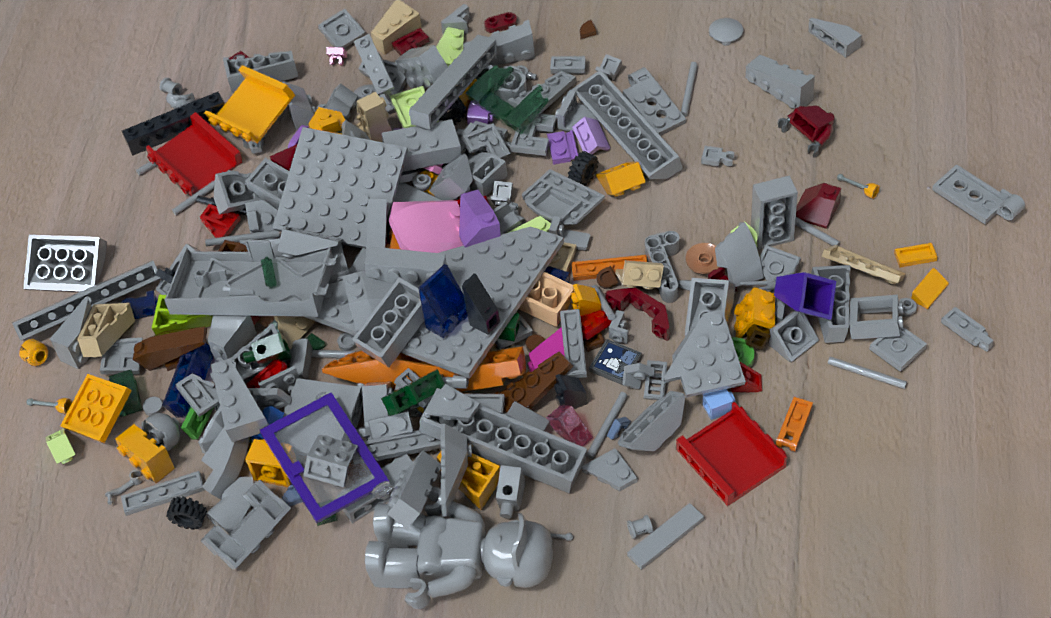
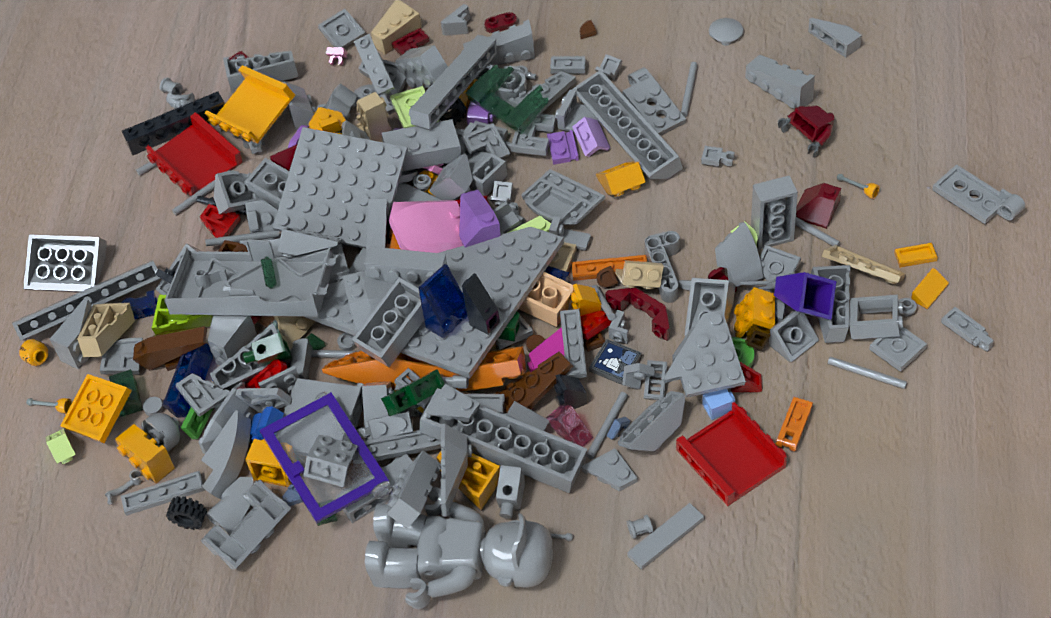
light grey wedge [211,358,268,442] -> none
yellowish green wing [436,27,464,67] -> none
black tyre [568,151,599,186] -> none
nougat dish [686,243,719,274] -> none

